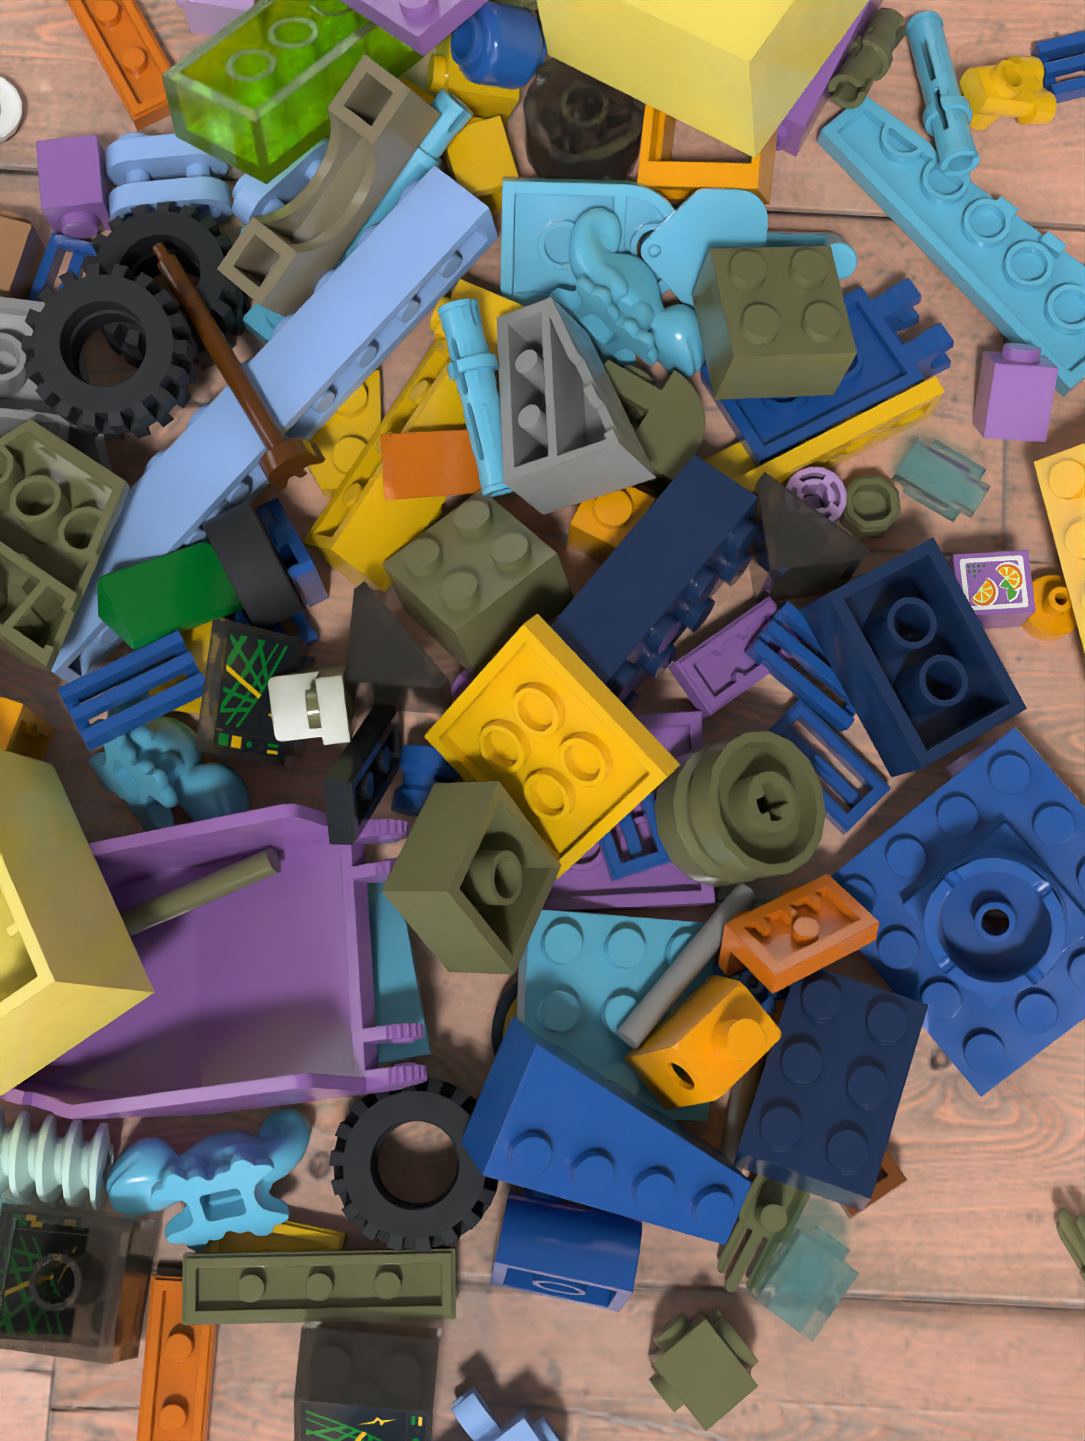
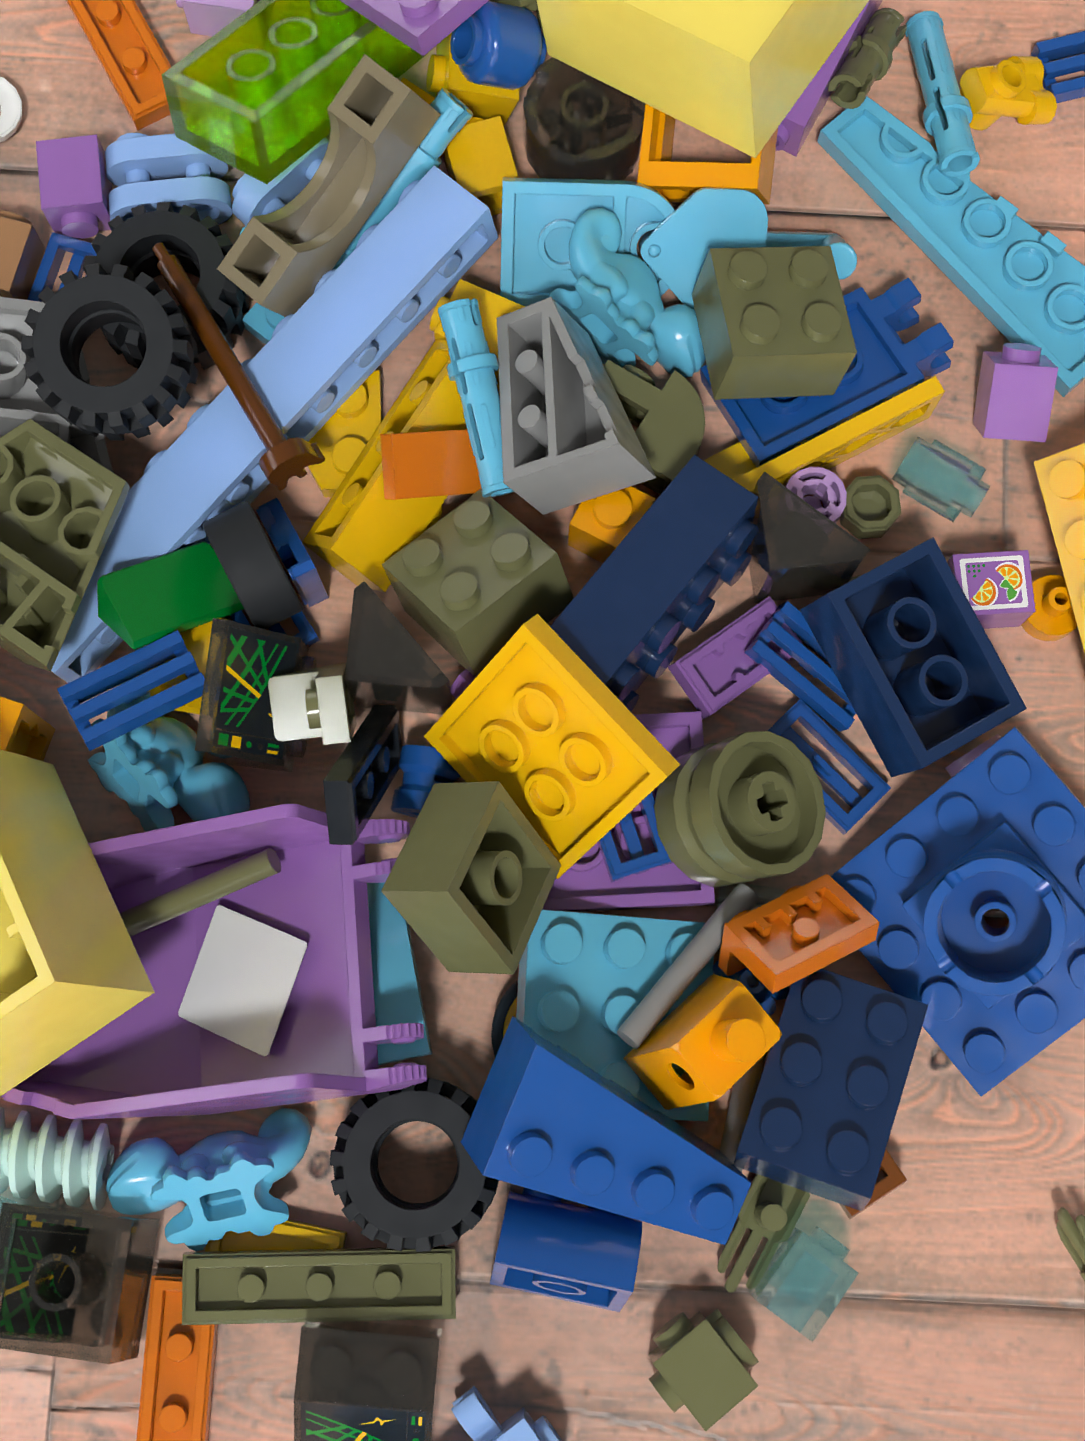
none -> white sticker [178,905,307,1056]

